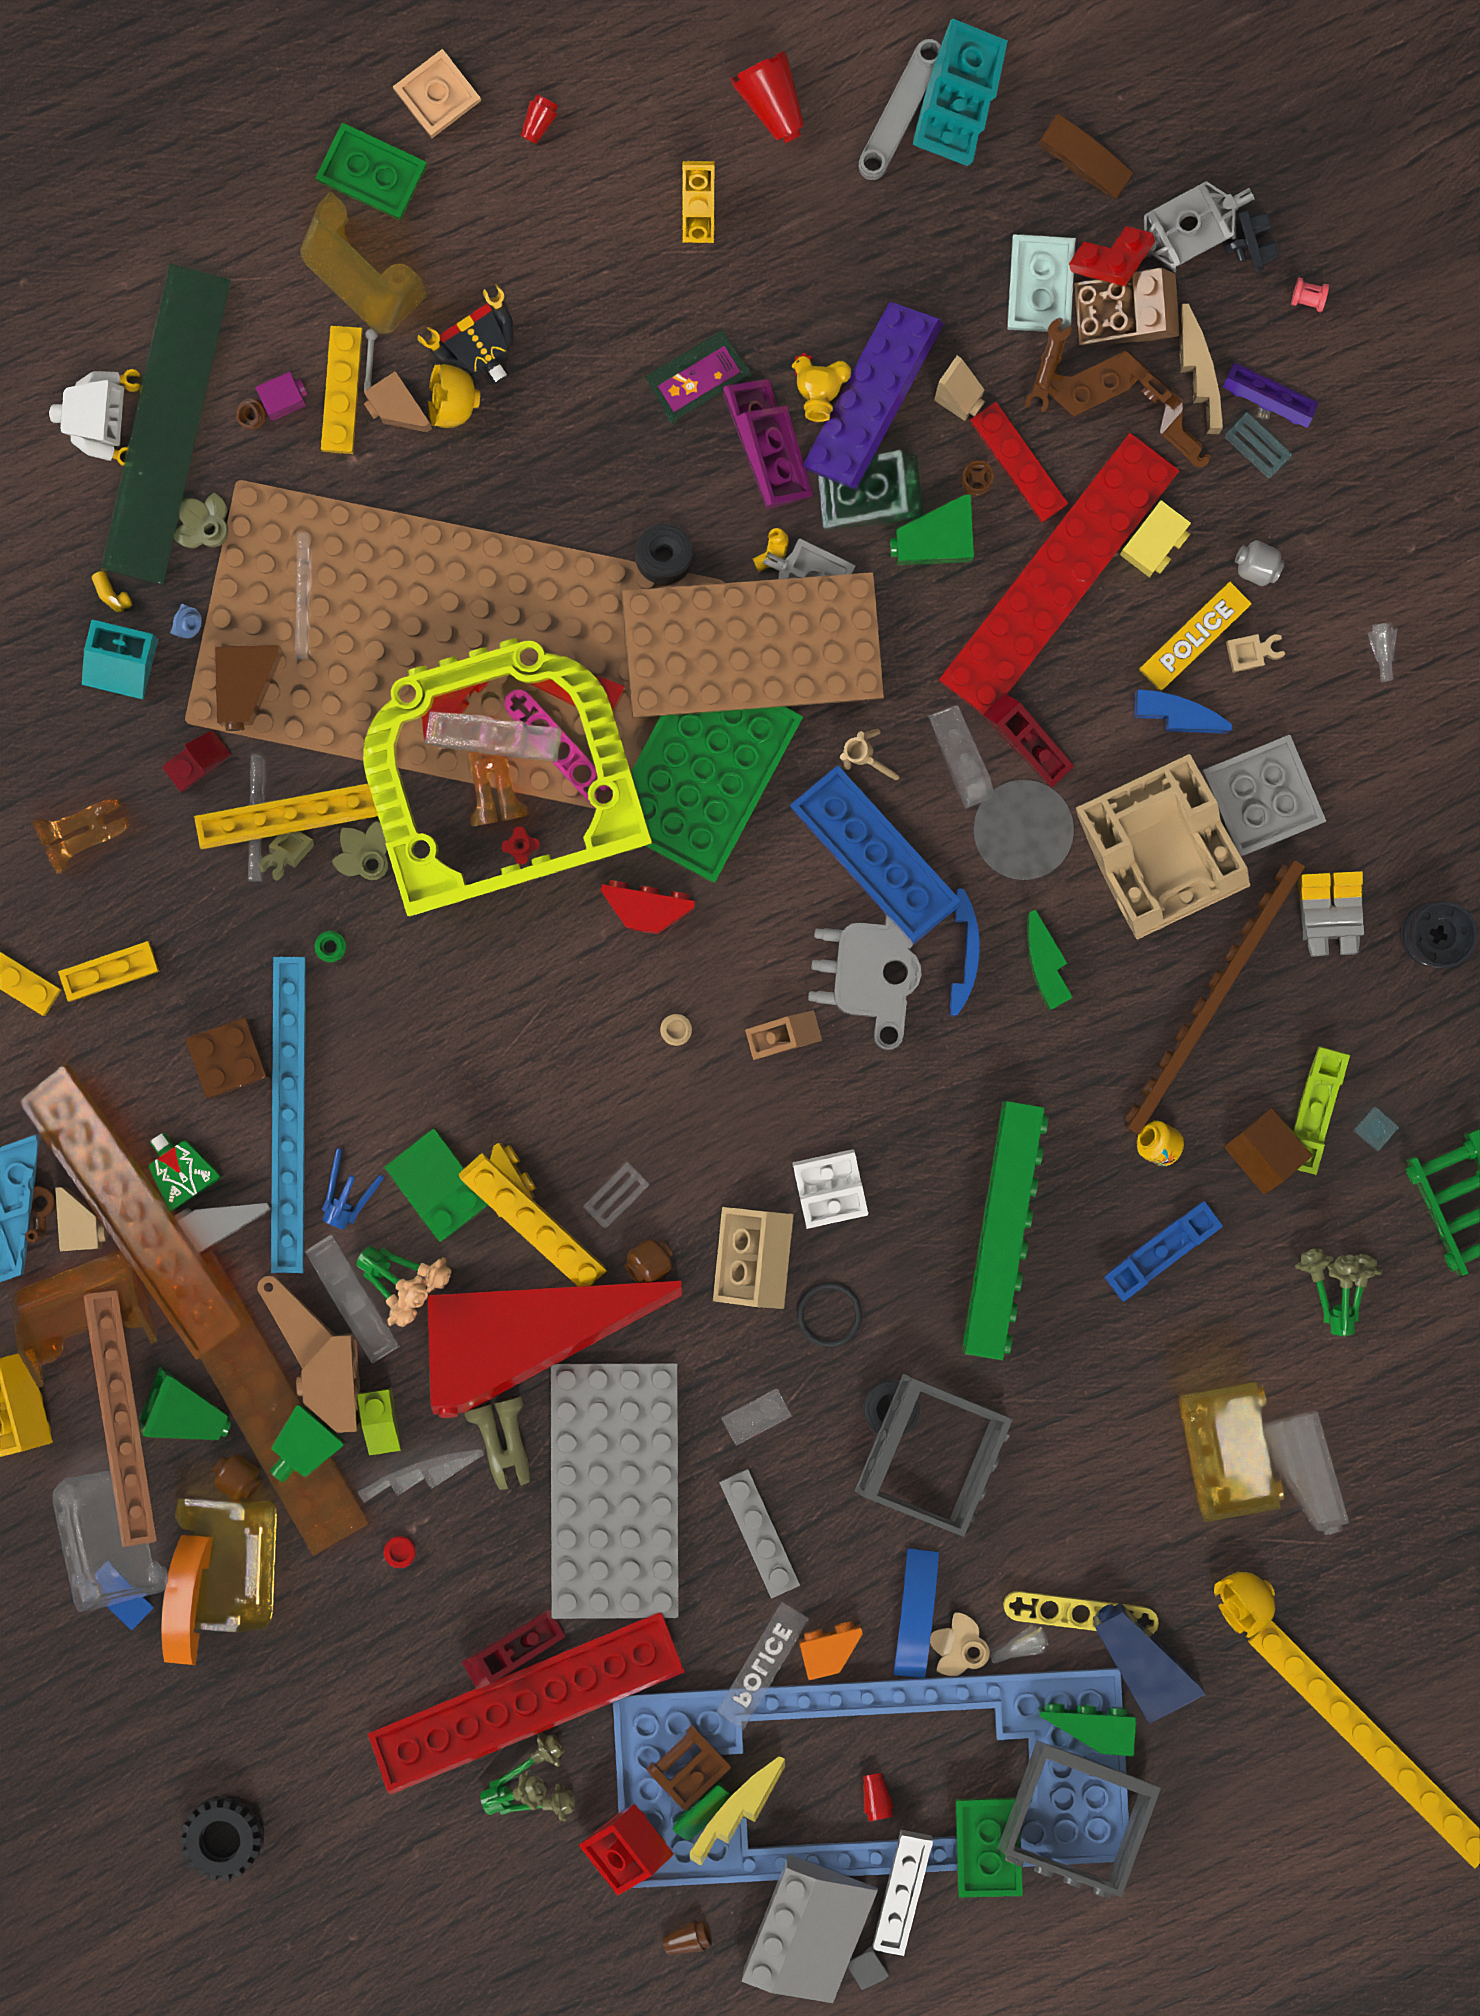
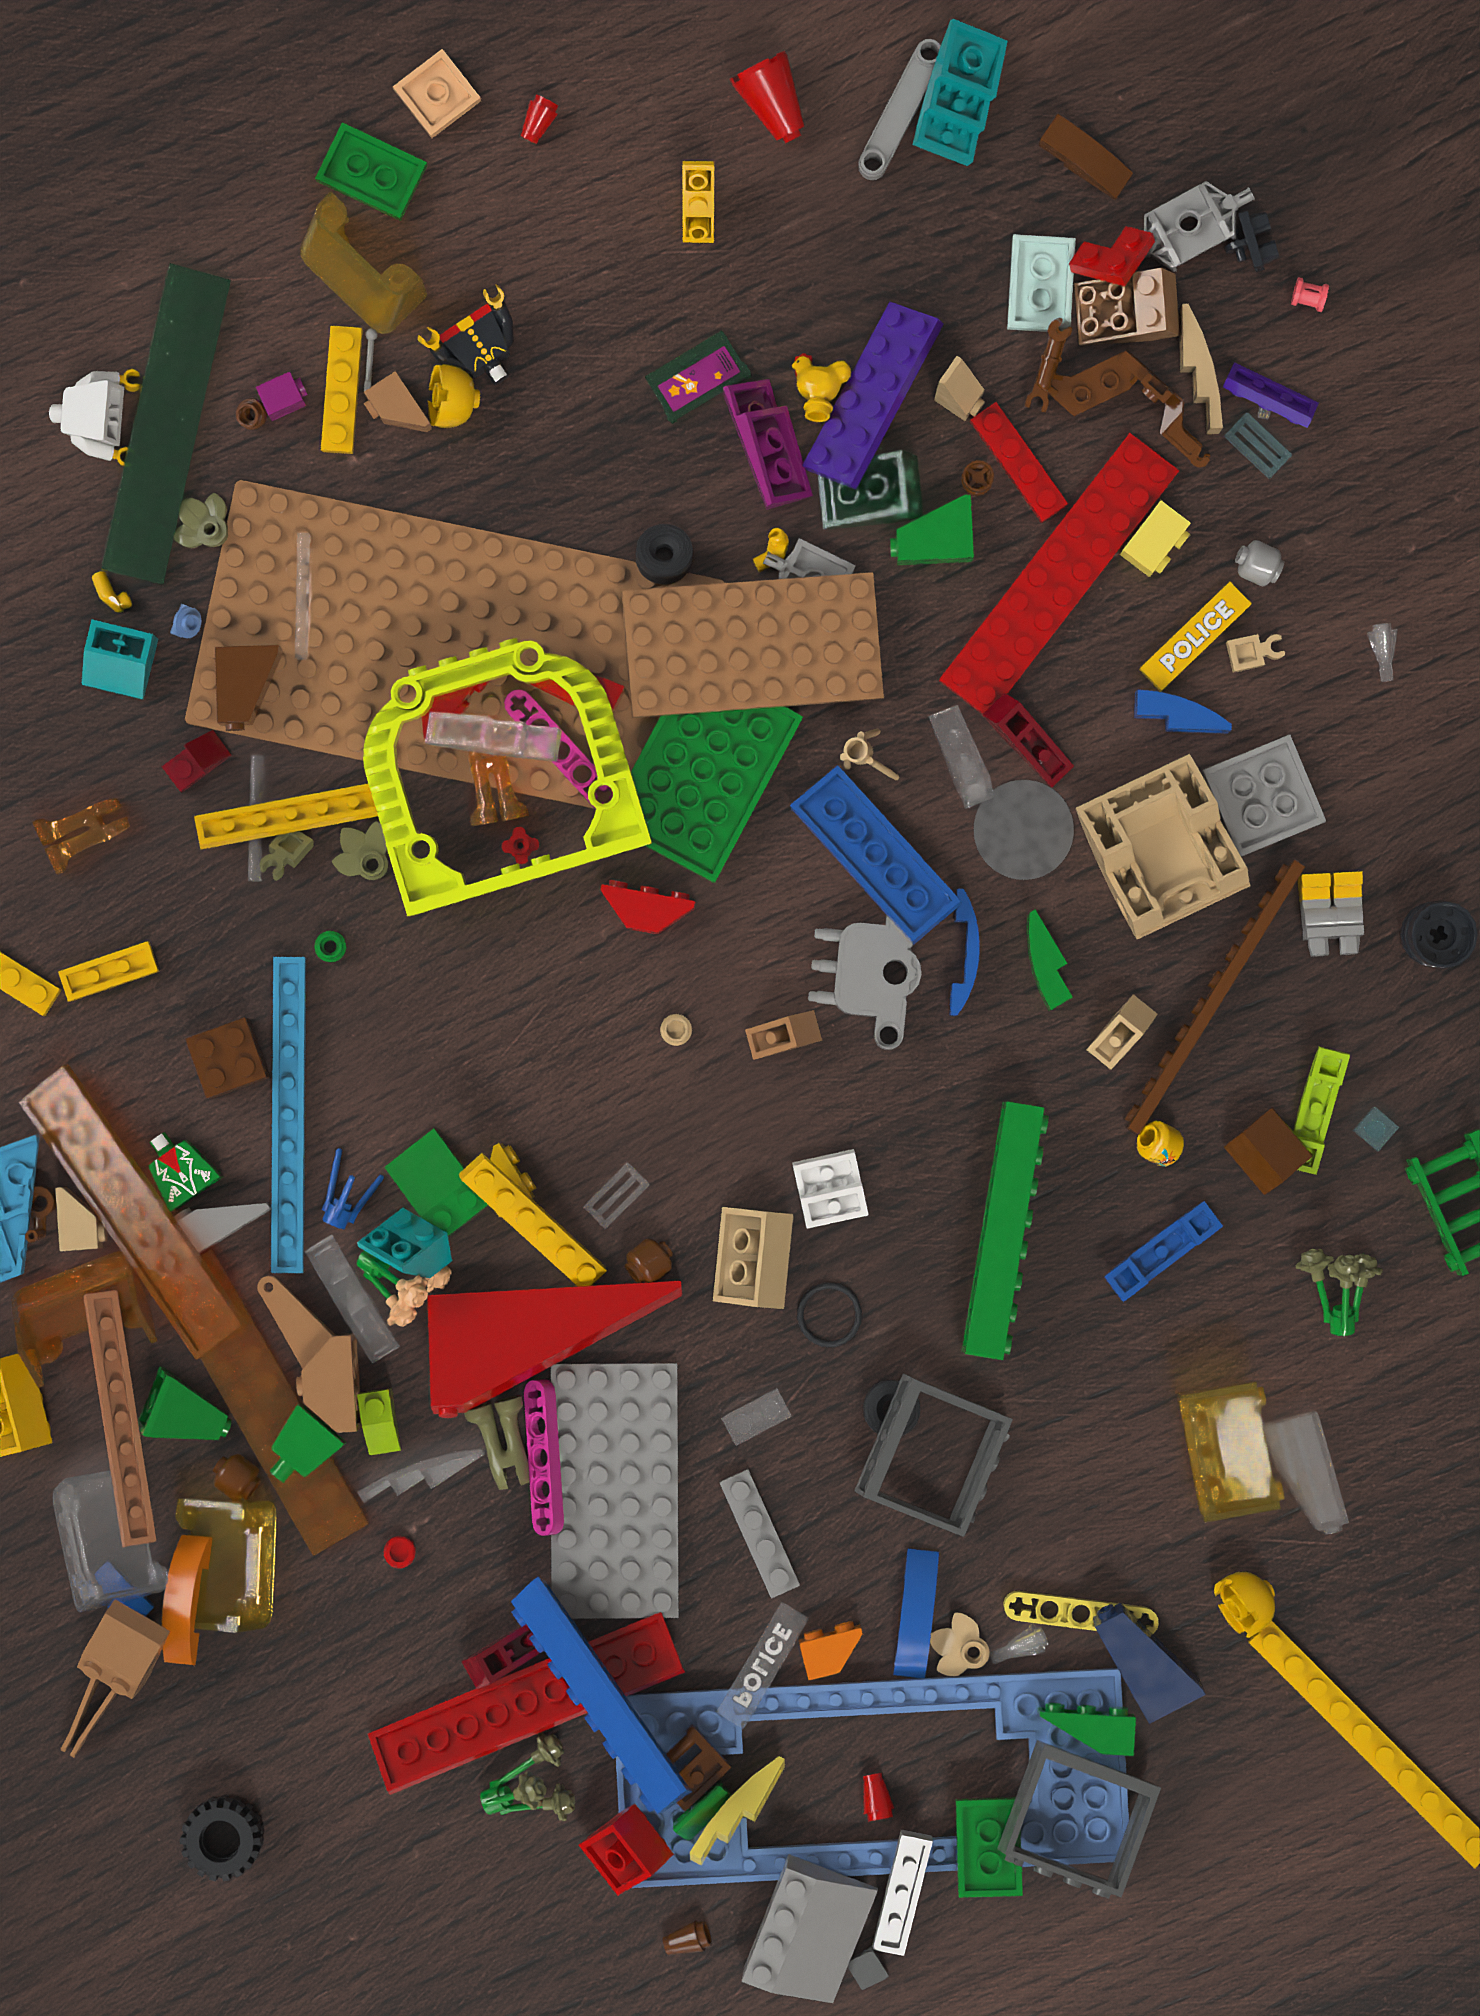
none -> medium nougat slope [61,1599,170,1758]
none -> teal slope [357,1208,452,1278]
none -> blue slope [511,1577,692,1814]
none -> dark pink beam [524,1379,564,1536]
none -> tan slope [1087,994,1158,1069]

